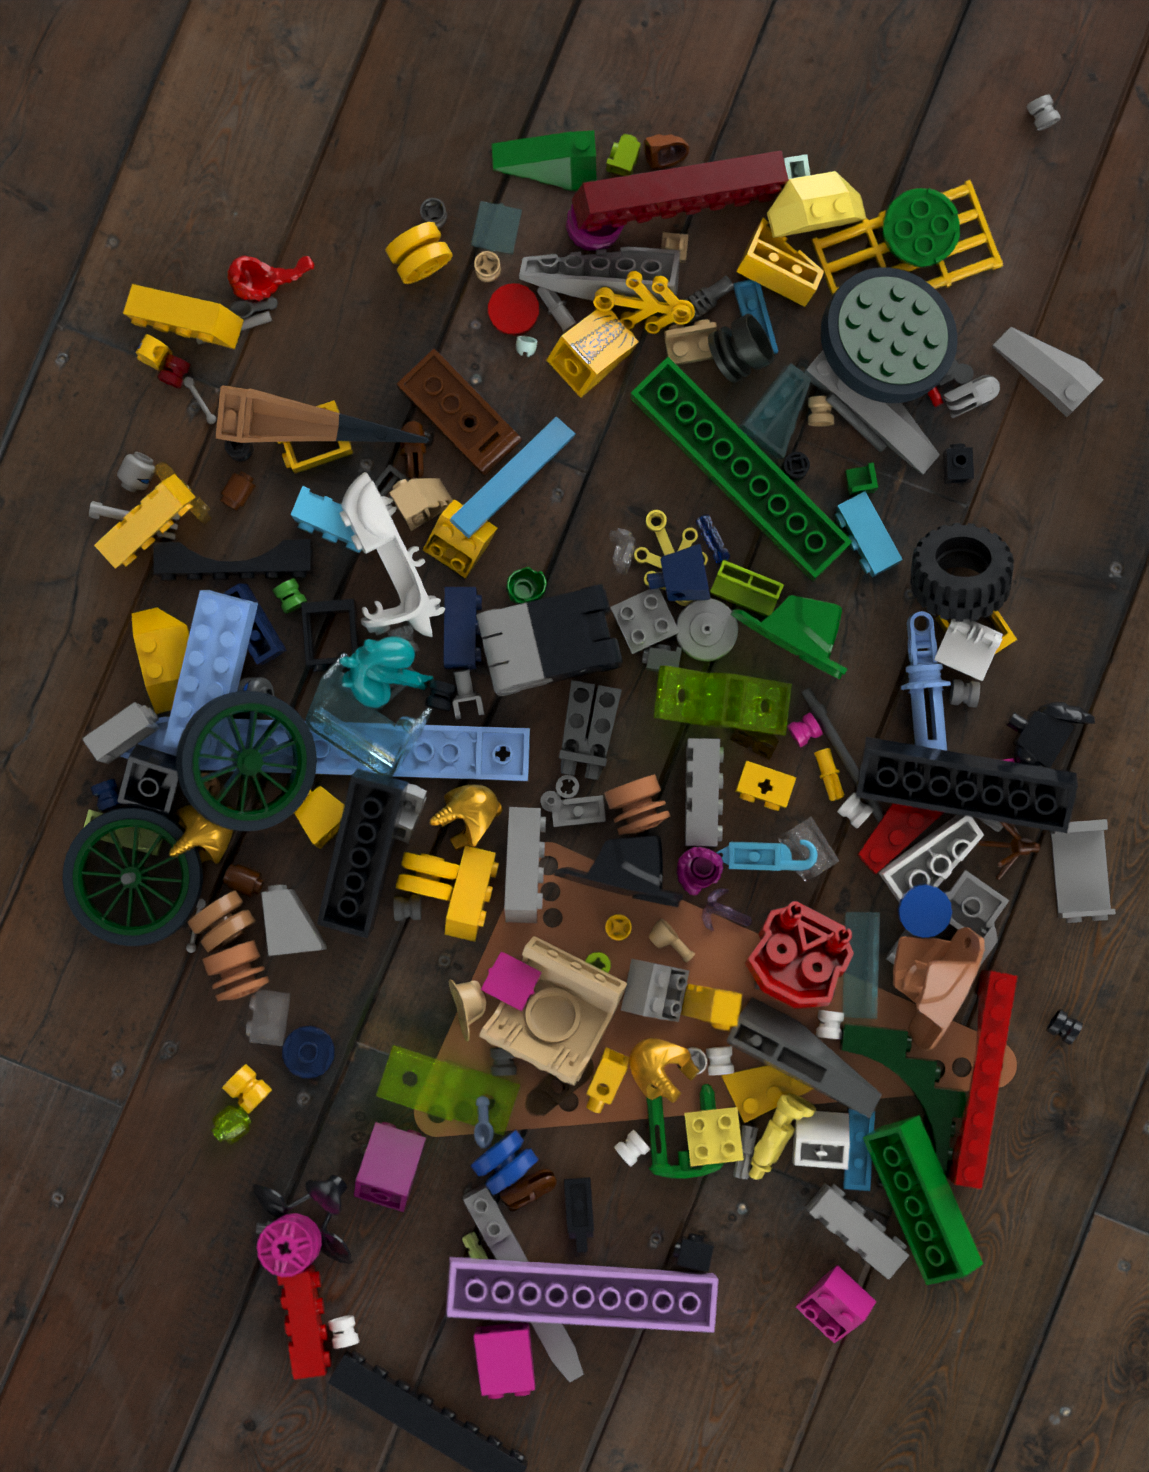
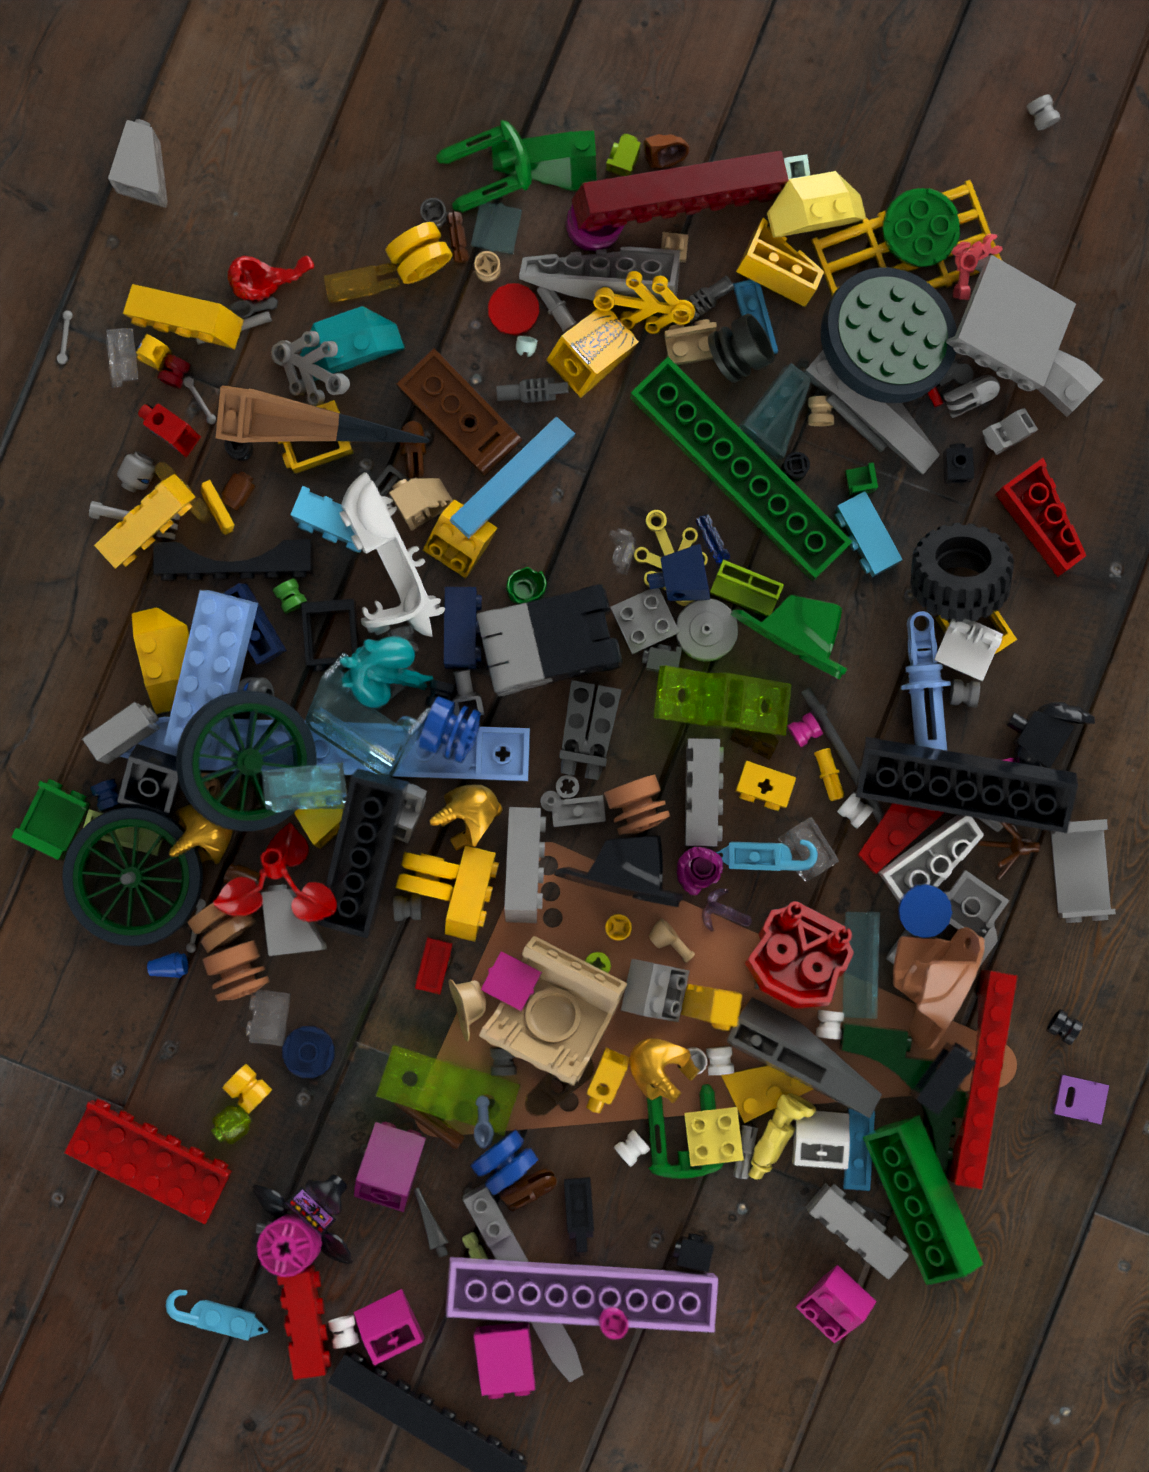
none -> green panel [11,779,91,861]
none -> light grey hinge [57,310,73,364]
none -> red bracket [64,1098,233,1224]
none -> clear bracket [106,328,138,388]
none -> light grey slope [108,119,168,208]
none -> red torso [138,403,202,458]
none -> blue cone [147,952,188,978]
none -> medium azure plate [166,1289,269,1341]
none -> yellow tile [200,480,234,535]
none -> red plant [213,823,337,922]
none -> clear light blue wedge [262,762,346,812]
none -> light grey plant [271,331,350,406]
none -> piece [286,1187,336,1236]
none -> teal wedge [300,306,405,381]
none -> clear yellow hinge [324,263,399,303]
none -> dark pink slope [354,1289,425,1365]
none -> reddish brown axle [395,1092,464,1149]
none -> dark grey piece [414,1188,449,1258]
none -> red tile [415,937,453,995]
none -> blue wheel [419,696,481,764]
none -> green piece [436,120,532,212]
none -> reddish brown axle [447,212,469,263]
none -> dark grey hinge [496,377,569,403]
none -> dark pink wheel [599,1307,628,1339]
none -> black window [909,1042,976,1115]
none -> light grey panel [946,255,1076,391]
none -> coral piece [951,234,1003,300]
none -> light grey brick [982,408,1038,455]
none -> red wedge [995,458,1087,577]
none -> medium lavender piece [1053,1074,1109,1124]

